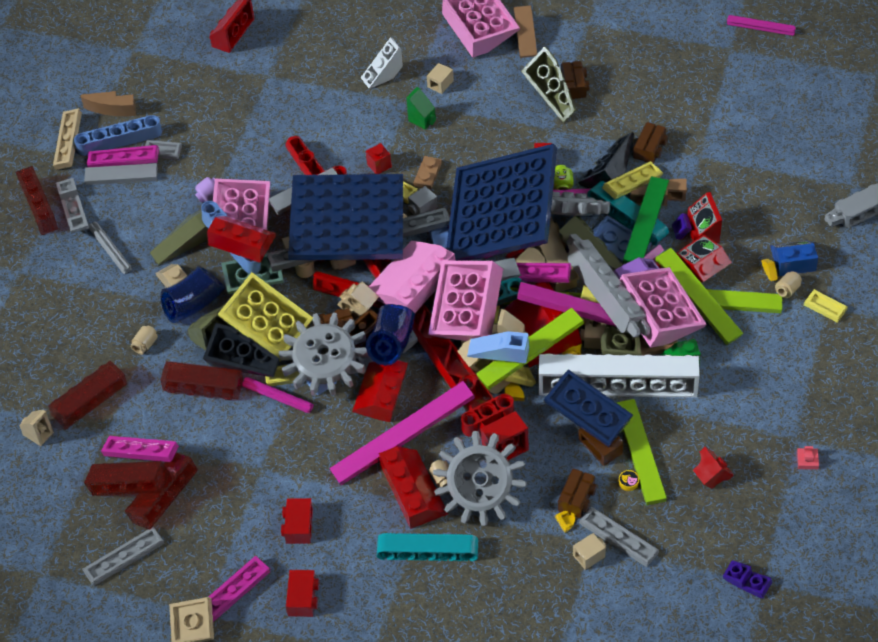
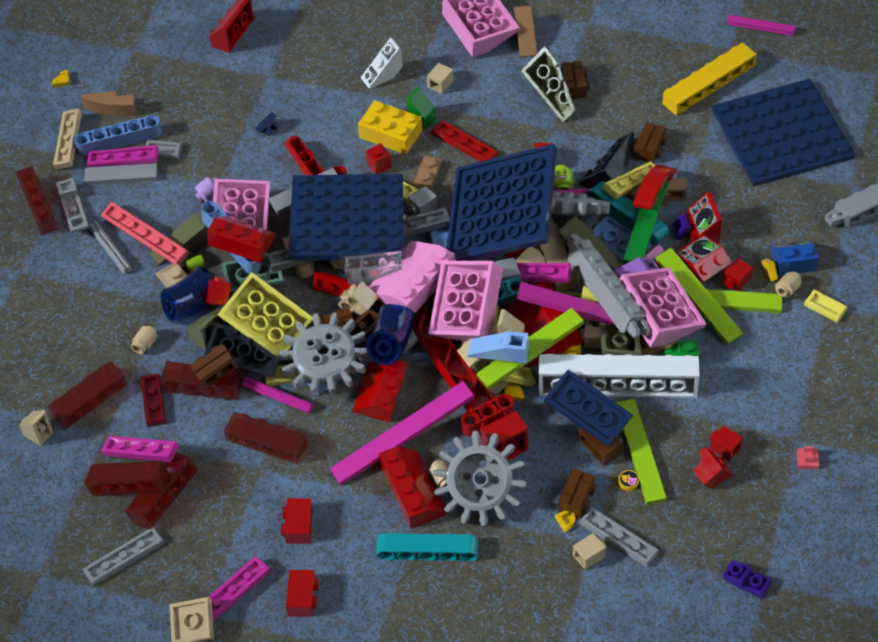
none -> yellow tile [52,70,70,88]
none -> coral tile [101,202,190,266]
none -> dark red tile [140,373,167,427]
none -> lime hinge [185,254,205,273]
none -> reddish brown brick [191,344,239,389]
none -> red brick [206,276,231,305]
none -> clear red brick [224,412,308,464]
none -> dark blue tile [255,112,279,136]
none -> clear slope [345,251,402,285]
none -> yellow brick [358,100,423,155]
none -> red tile [431,120,498,162]
none -> red slope [633,165,677,210]
none -> yellow brick [662,42,757,116]
none -> red brick [710,425,743,461]
none -> dark blue plate [711,78,855,186]
none -> red brick [723,258,753,291]

